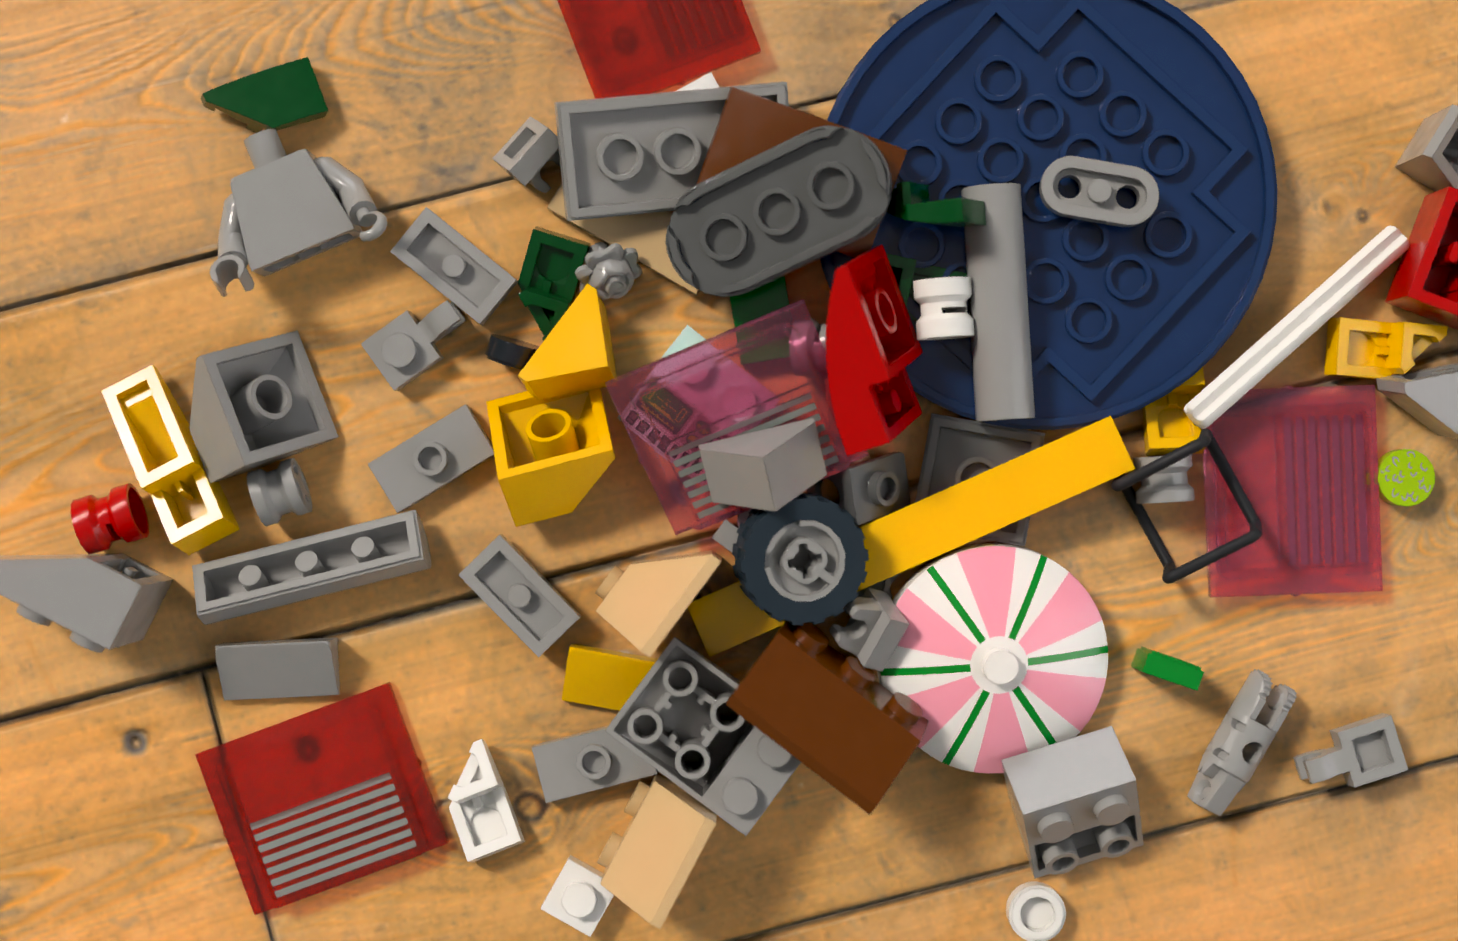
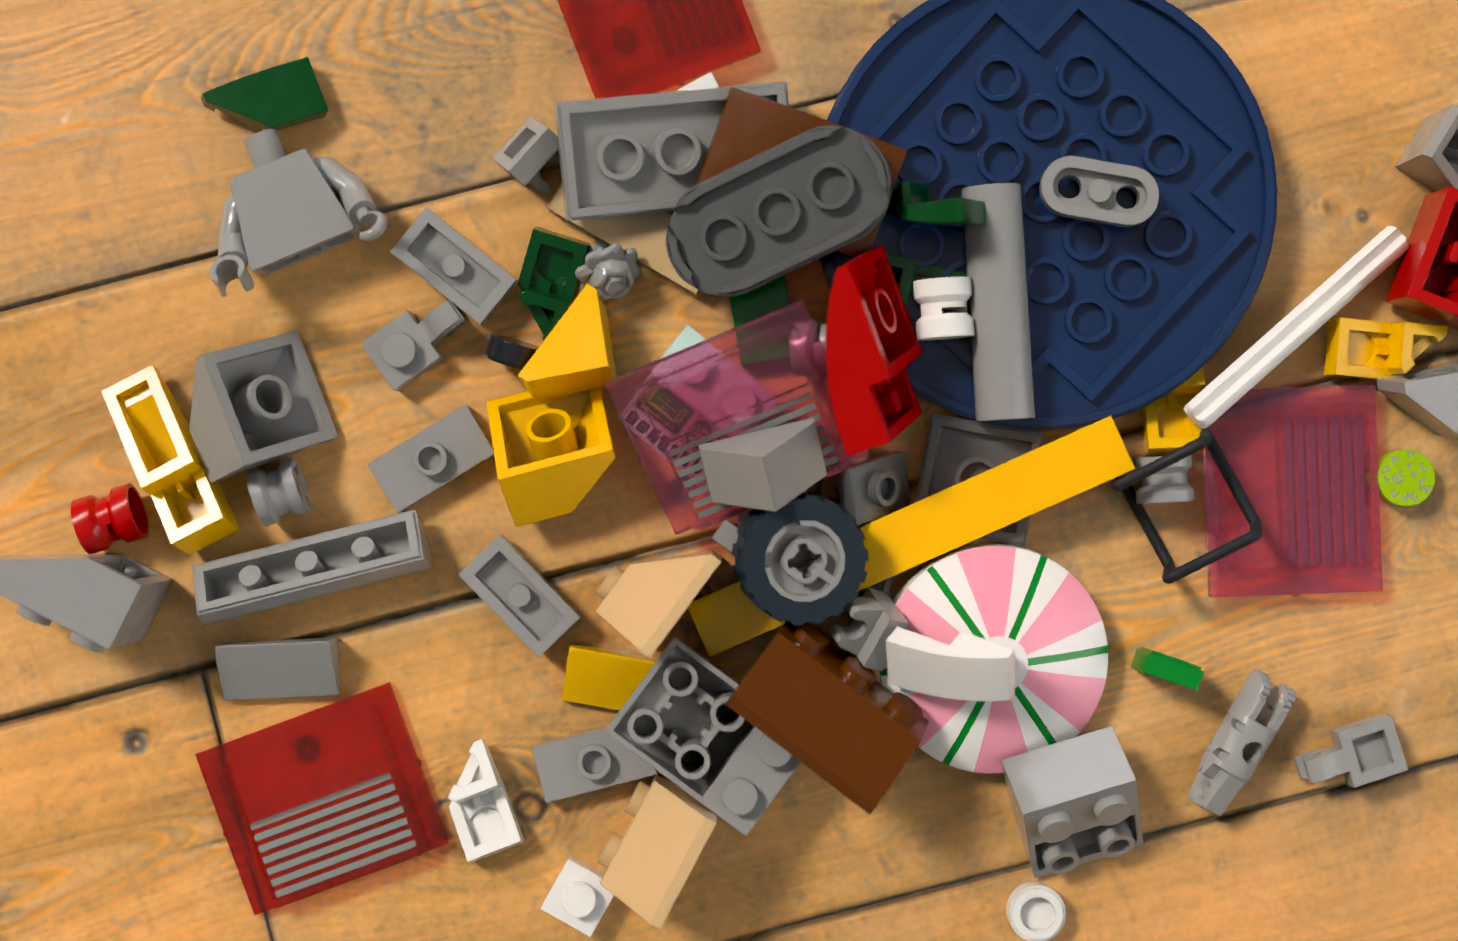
none -> white slope [886,626,1015,701]

